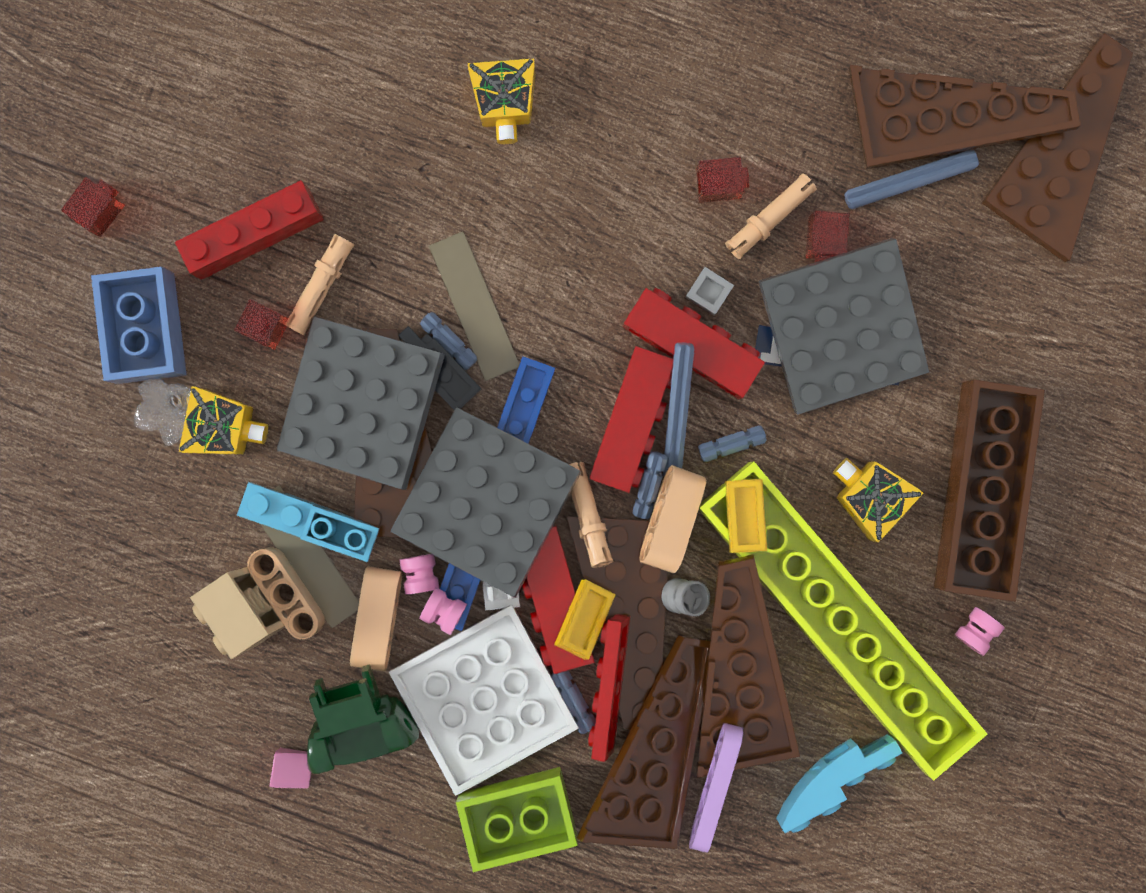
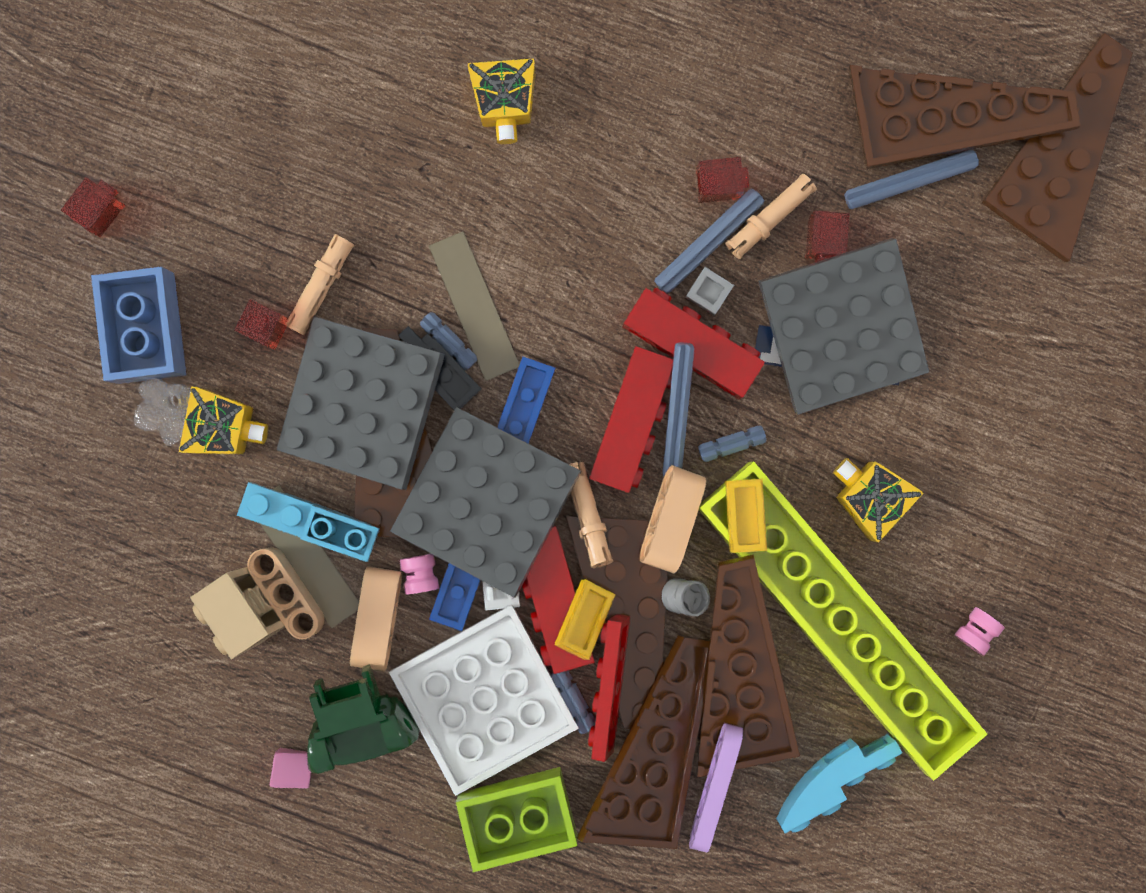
red brick [175,180,324,280] -> none
bright pink wheel [419,588,467,635] -> none
sand blue axle [633,451,667,519] -> none
reddish brown brick [934,380,1045,602] -> none
none -> sand blue axle [655,189,764,294]

